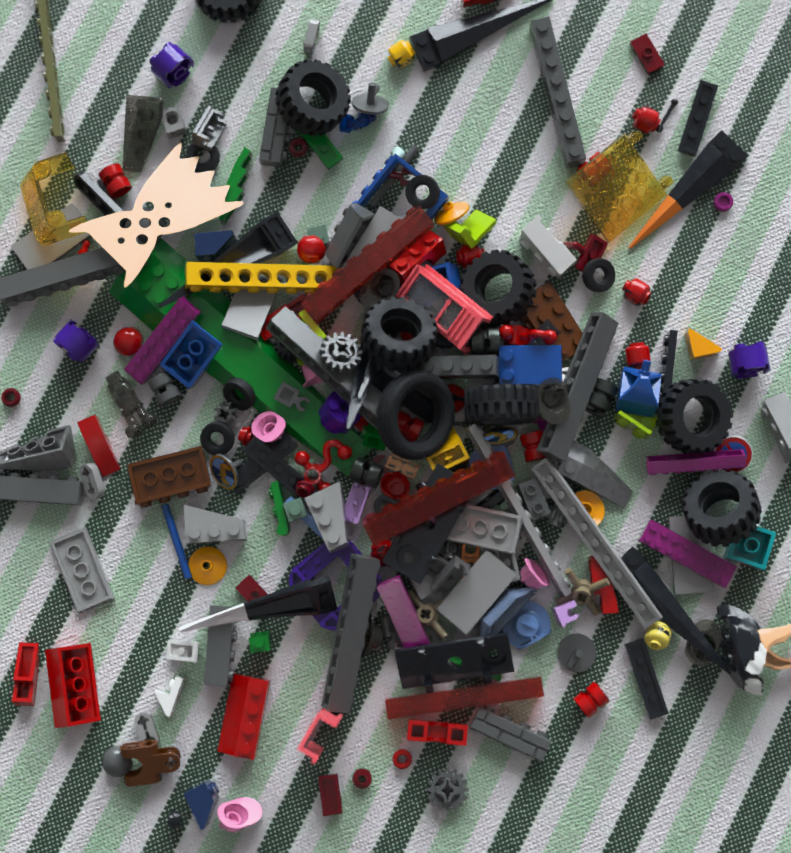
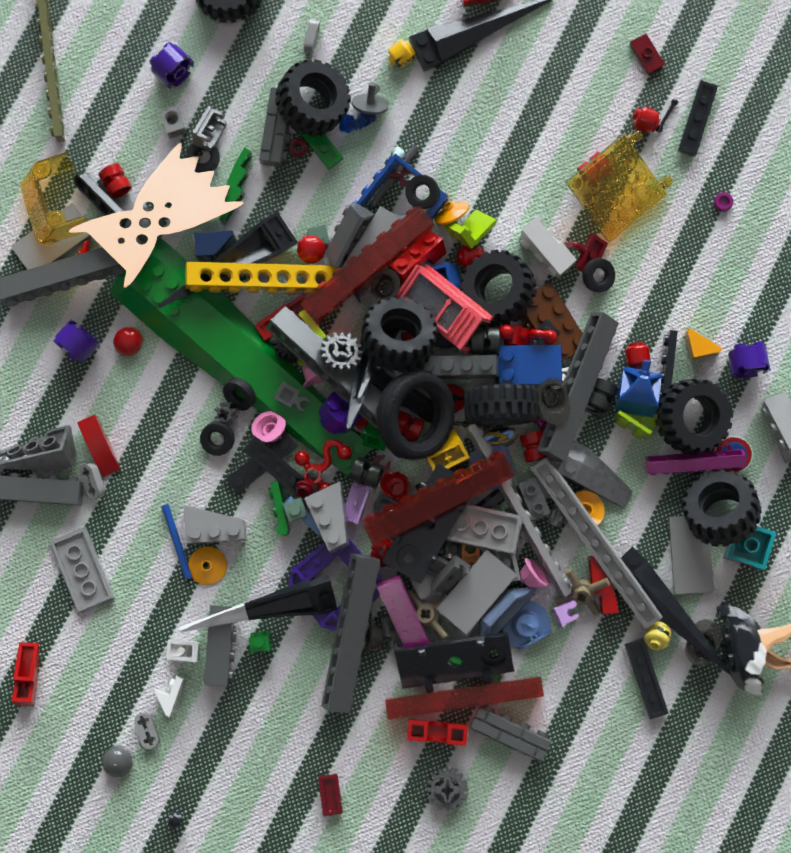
dark red plate [1,388,21,407] -> none
red slope [45,643,101,728] -> none
clear smoke piece [105,371,159,438] -> none
reddish brown piece [119,740,181,787] -> none
clear smoke wedge [123,94,164,172] -> none
magenta piece [124,297,202,385] -> none
reddish brown bracket [127,446,212,508] -> none
dark grey wheel [148,371,182,406] -> none
blue slope [160,320,223,389] -> none
dark blue slope [184,779,219,830] -> none
shield [210,454,243,490] -> none
red slope [217,673,271,760] -> none
bright pink piece [217,797,262,833] -> none
light grey tile [221,275,283,341] -> none
dark red plate [235,574,267,602] -> none
red plate [238,427,254,446] -> none
coral piece [297,708,343,764] -> none
dark red plate [352,768,372,789] -> none
light nougat piece [385,454,421,479] -> none
red plate [393,749,412,769] -> none
dark grey brick [530,16,586,169] -> none
dark grey shield [557,633,596,672] -> none
red wheel [573,682,610,718] -> none
red head [622,278,652,306] -> none
black plate [629,130,748,249] -> none
magenta piece [638,519,737,588] -> none

